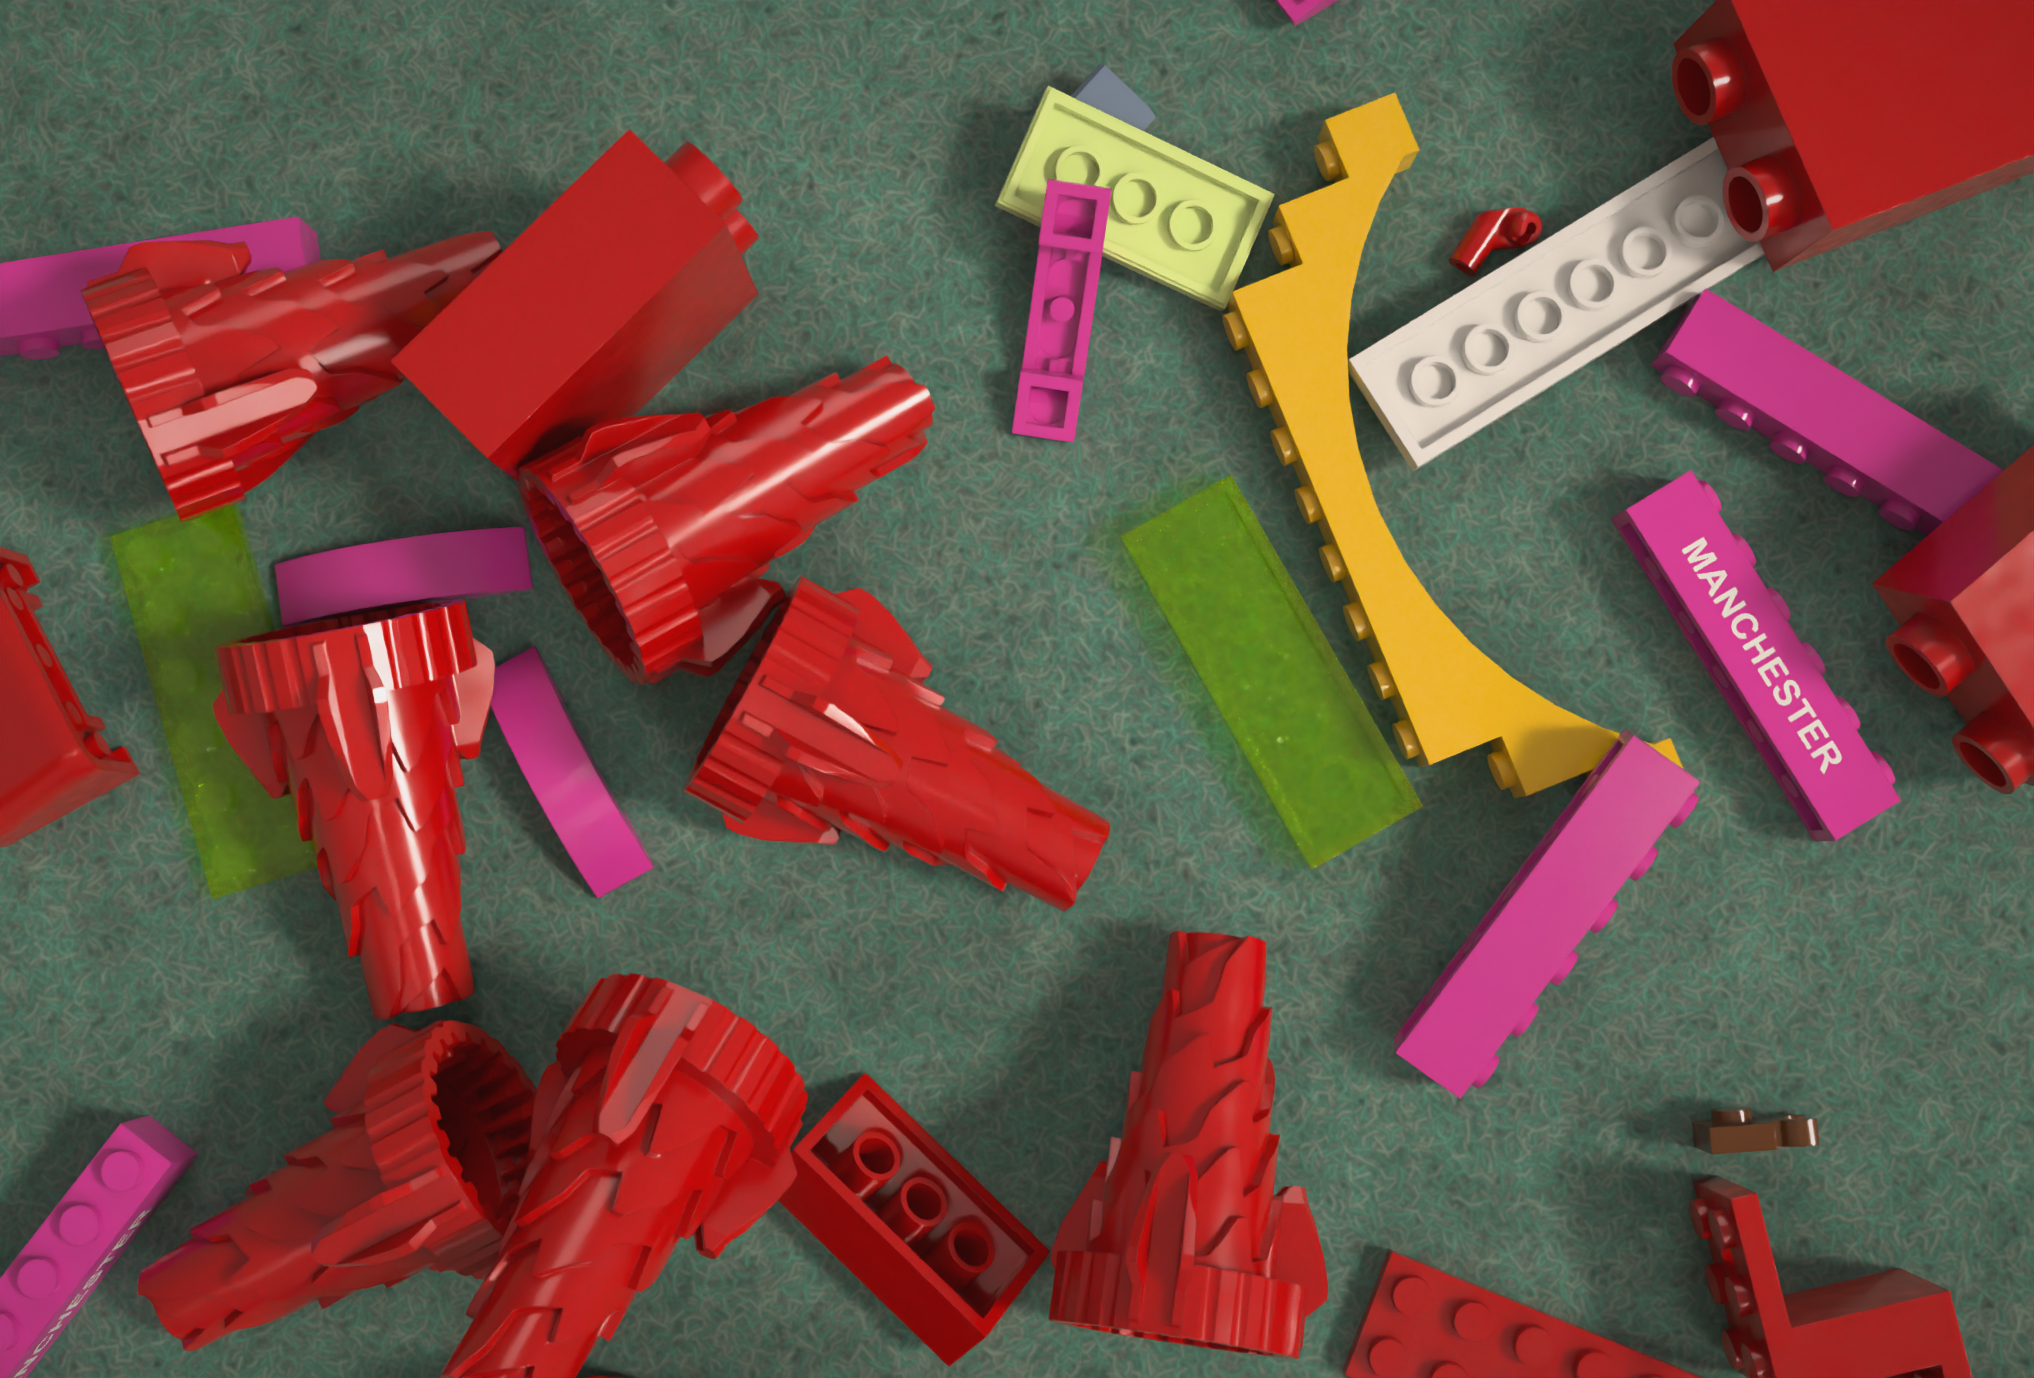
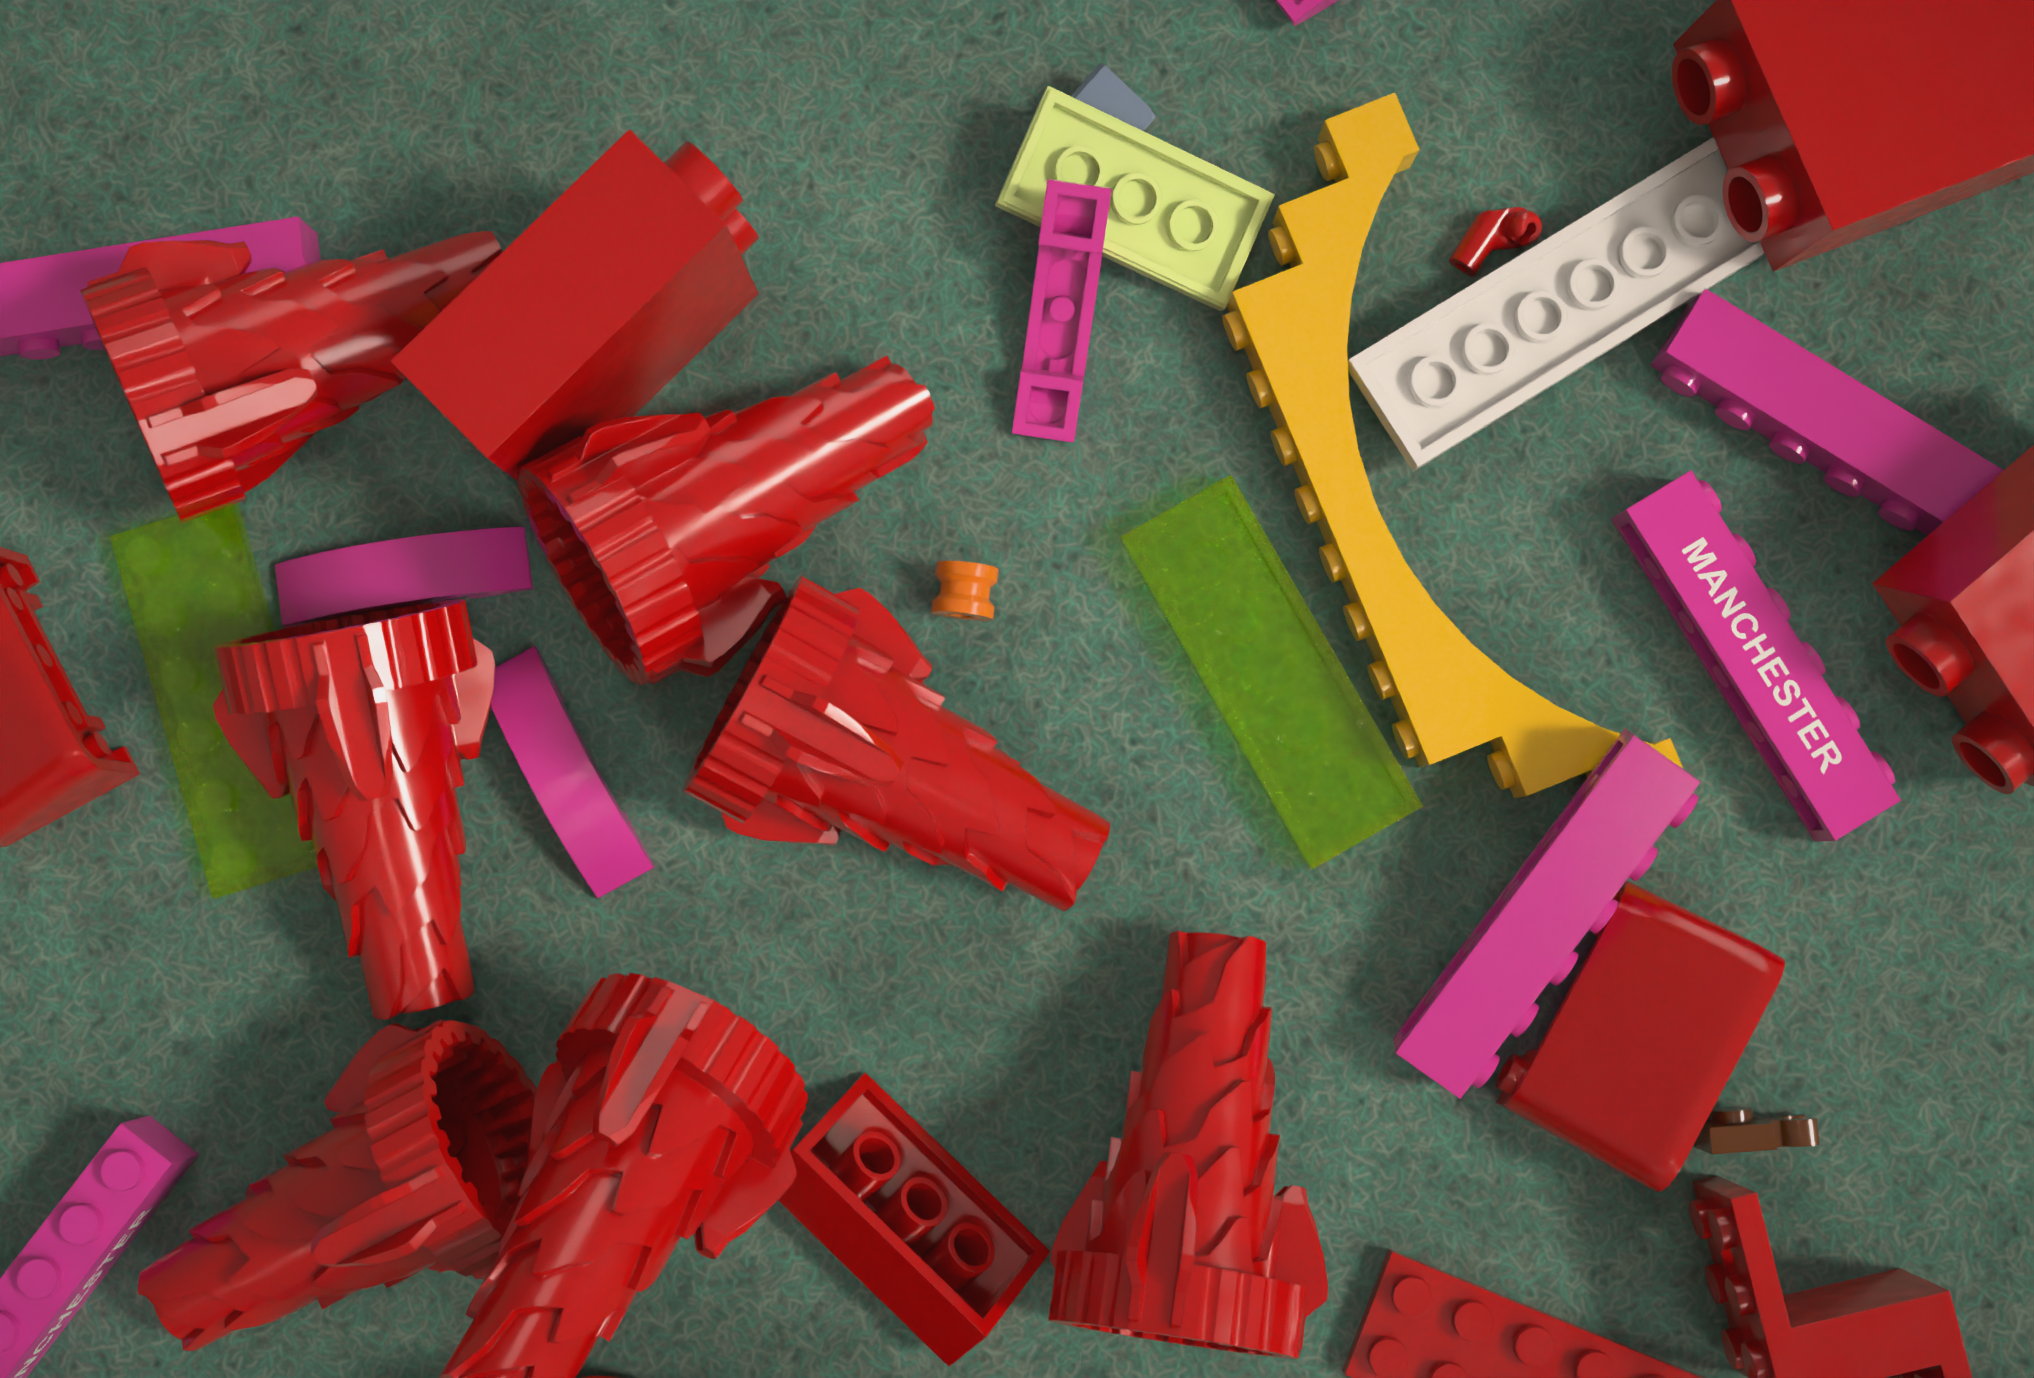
none -> orange wheel [931,561,999,621]
none -> red windscreen [1495,880,1785,1192]

